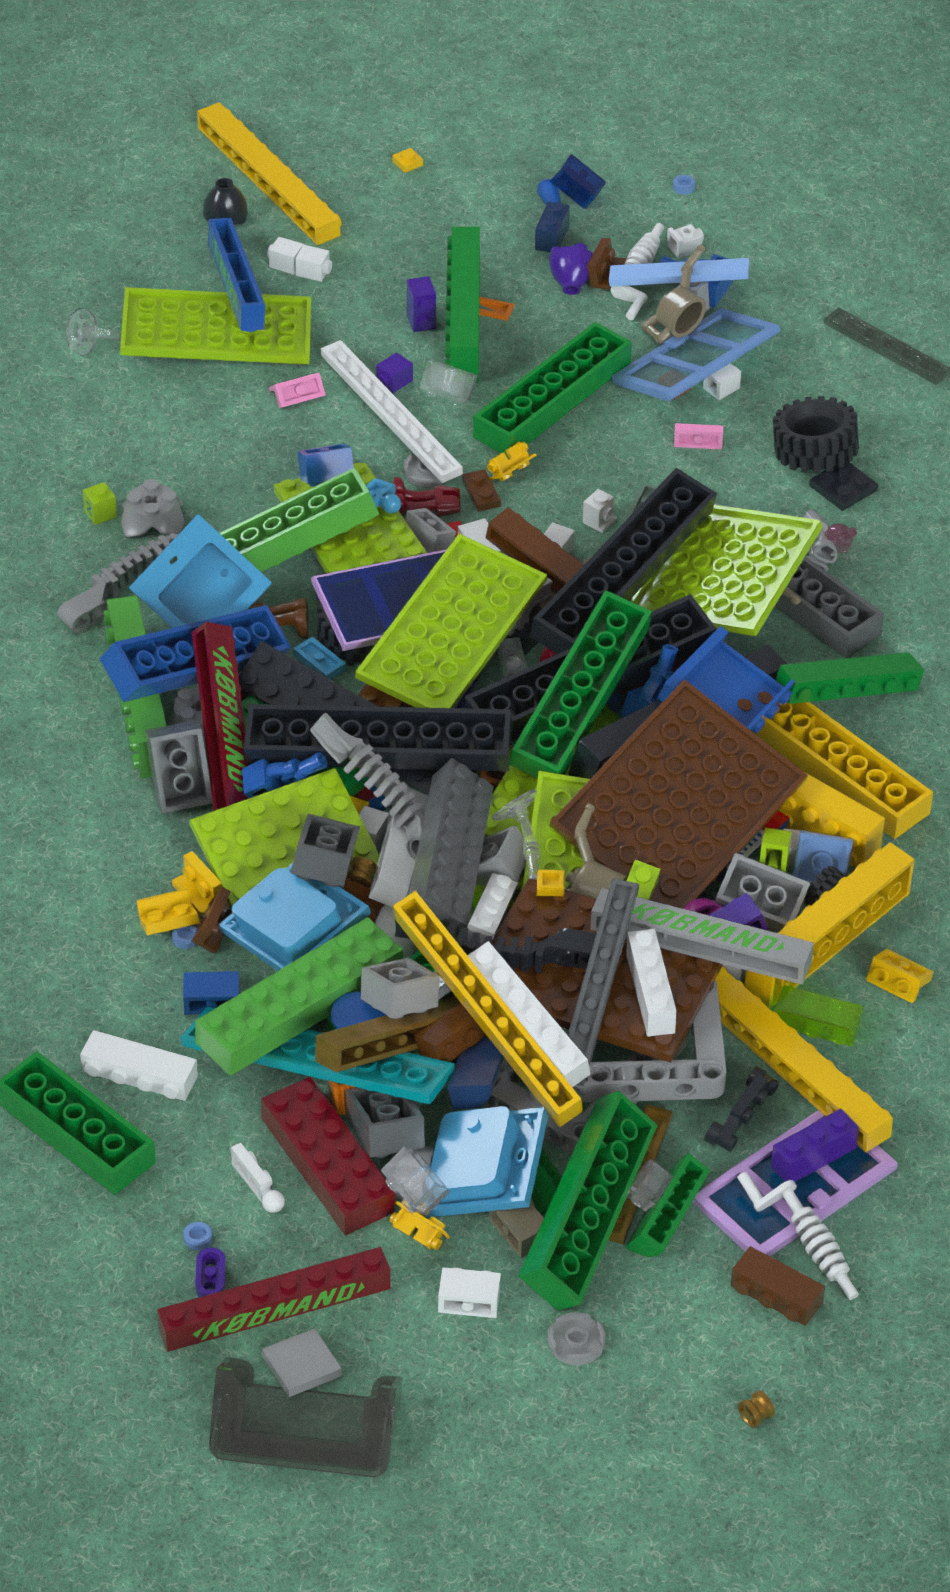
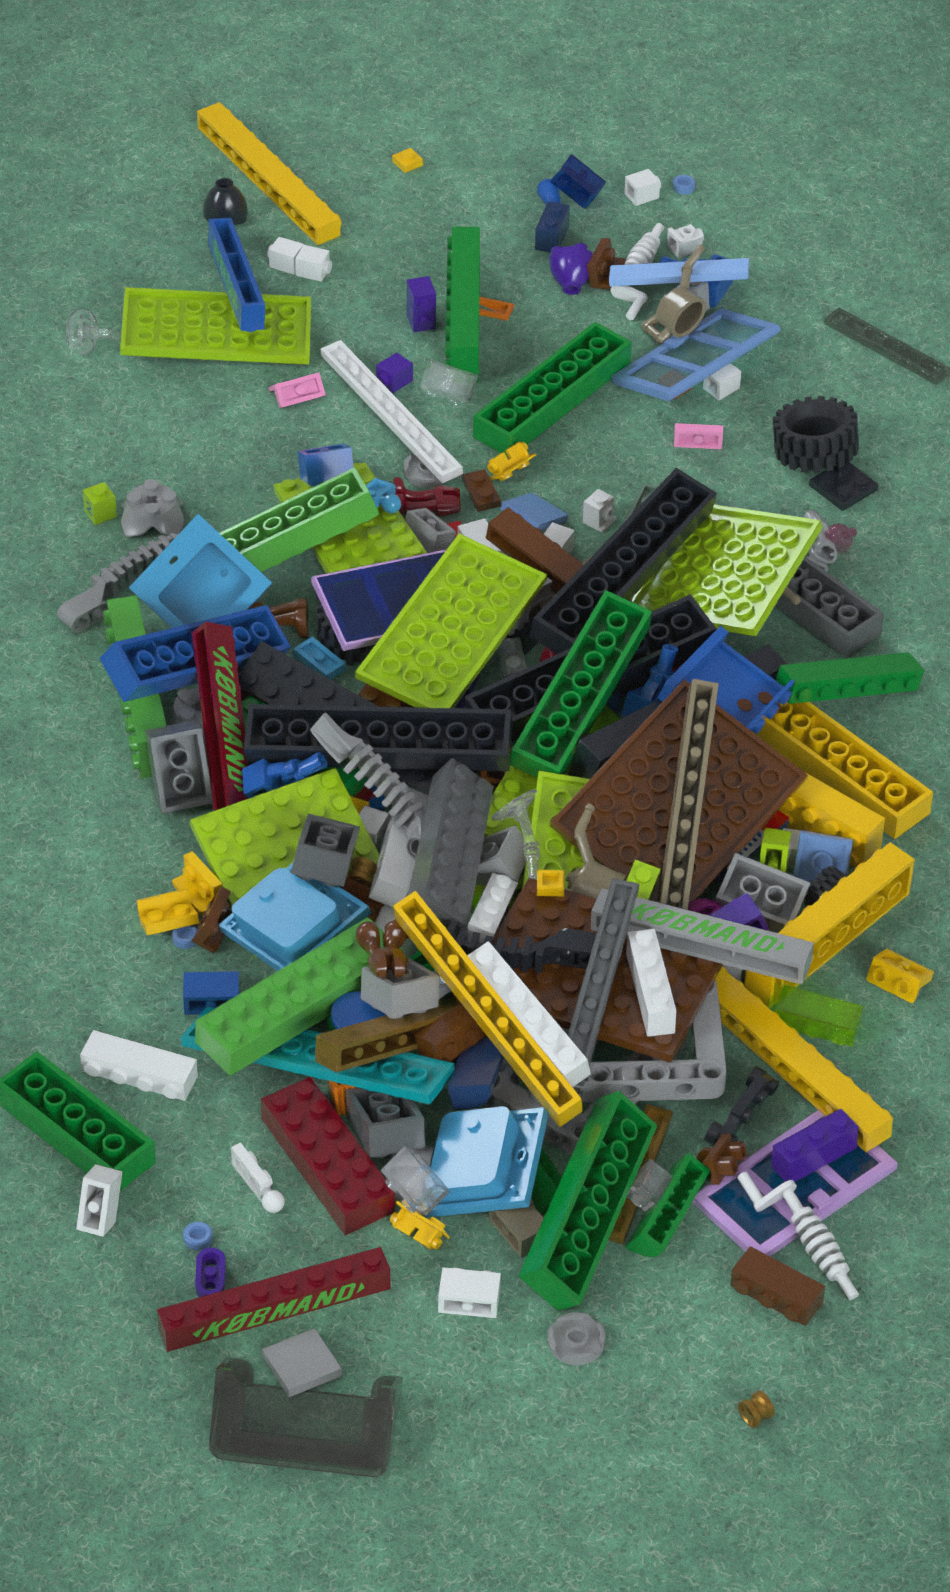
none -> white brick [76,1164,122,1237]
none -> reddish brown piece [355,920,408,978]
none -> medium blue tile [501,493,569,531]
none -> white brick [624,169,661,206]
none -> dark tan brick [658,679,719,910]
none -> reddish brown hips [697,1134,748,1185]

